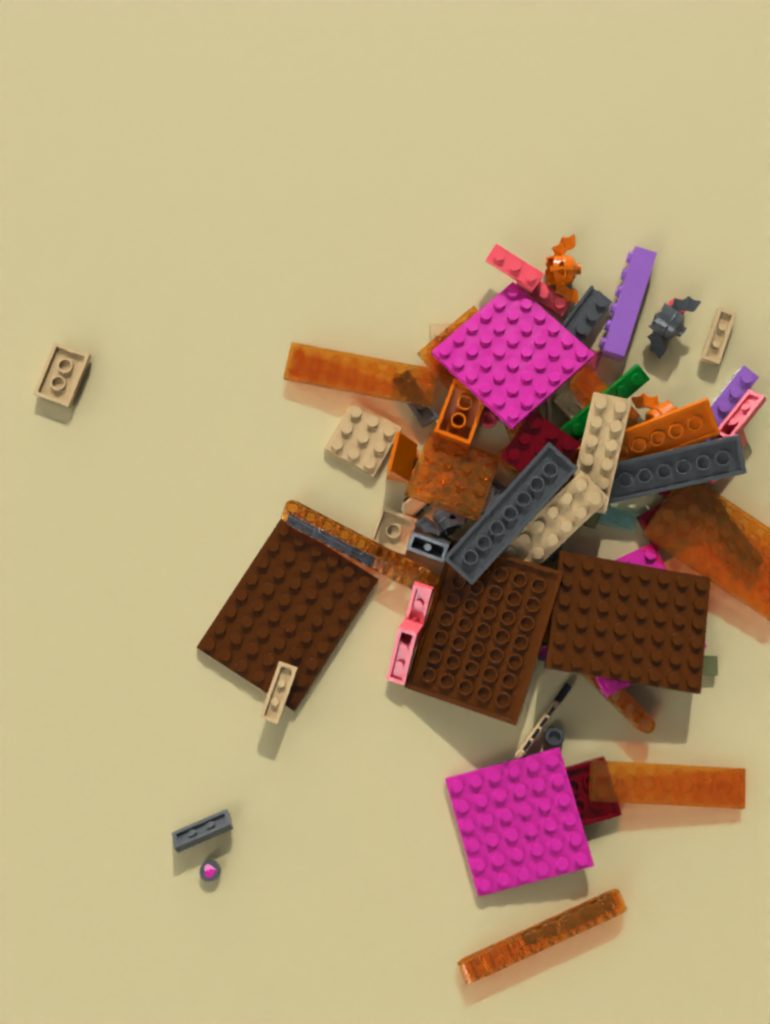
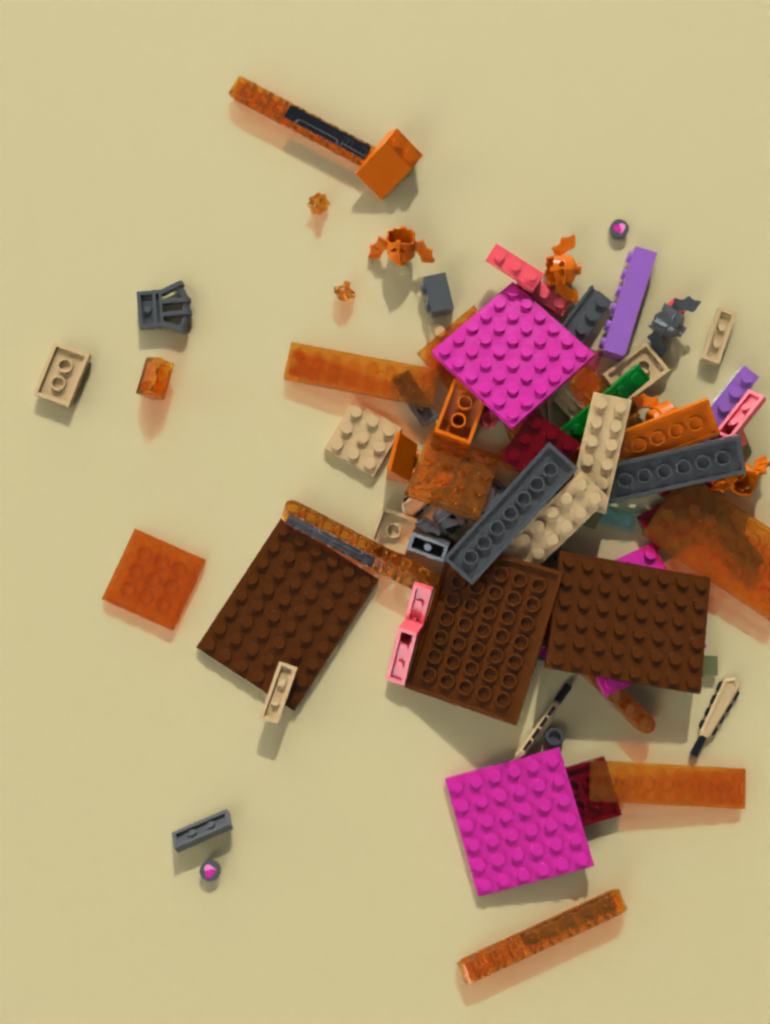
none -> clear orange plate [102,529,206,630]
none -> clear orange brick [136,357,174,400]
none -> dark grey plate [137,281,192,334]
none -> clear orange beam [229,76,375,166]
none -> clear orange plant [307,193,330,215]
none -> clear orange plant [334,281,355,301]
none -> orange slope [355,128,423,200]
none -> orange helmet [368,226,435,266]
none -> dark grey brick [420,272,454,318]
none -> tan plate [601,341,670,399]
none -> dark grey tile [609,219,629,239]
none -> tan sword [690,677,740,758]
none -> orange helmet [704,455,770,498]

